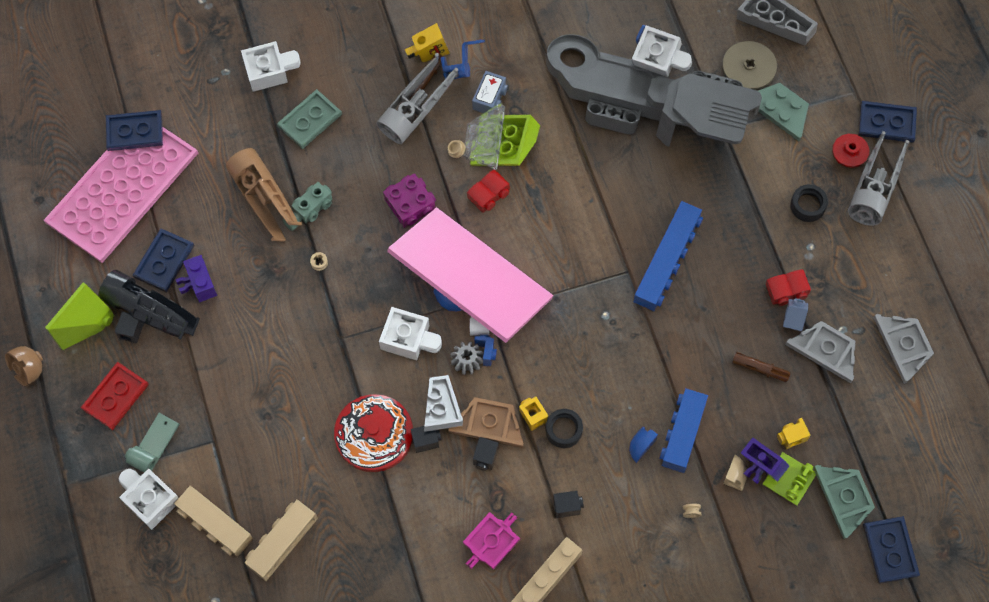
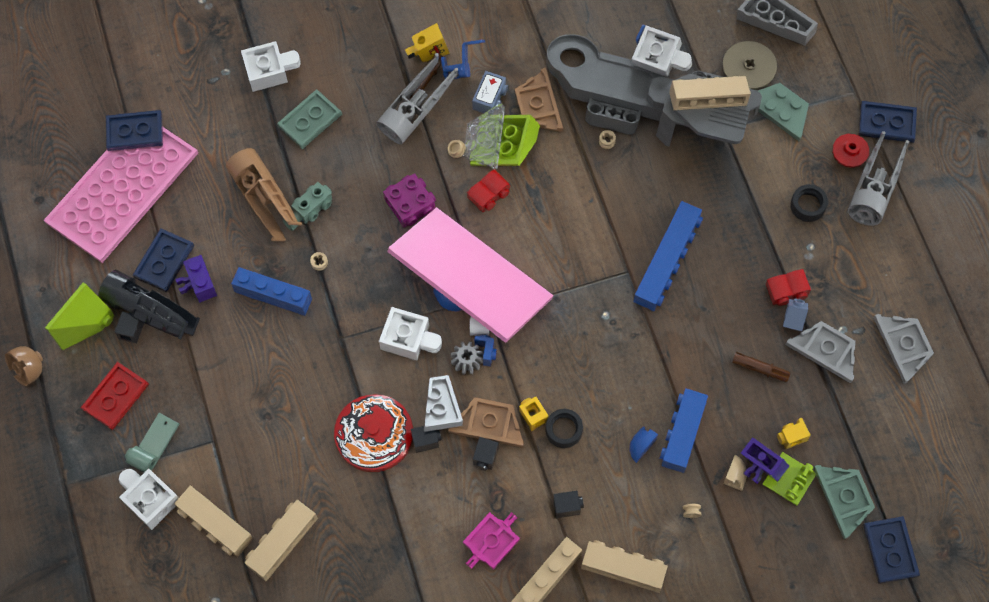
none -> blue brick [231,267,312,316]
none -> medium nougat wing [515,68,563,132]
none -> tan brick [581,540,668,593]
none -> tan bush [599,130,616,149]
none -> tan brick [669,76,751,110]

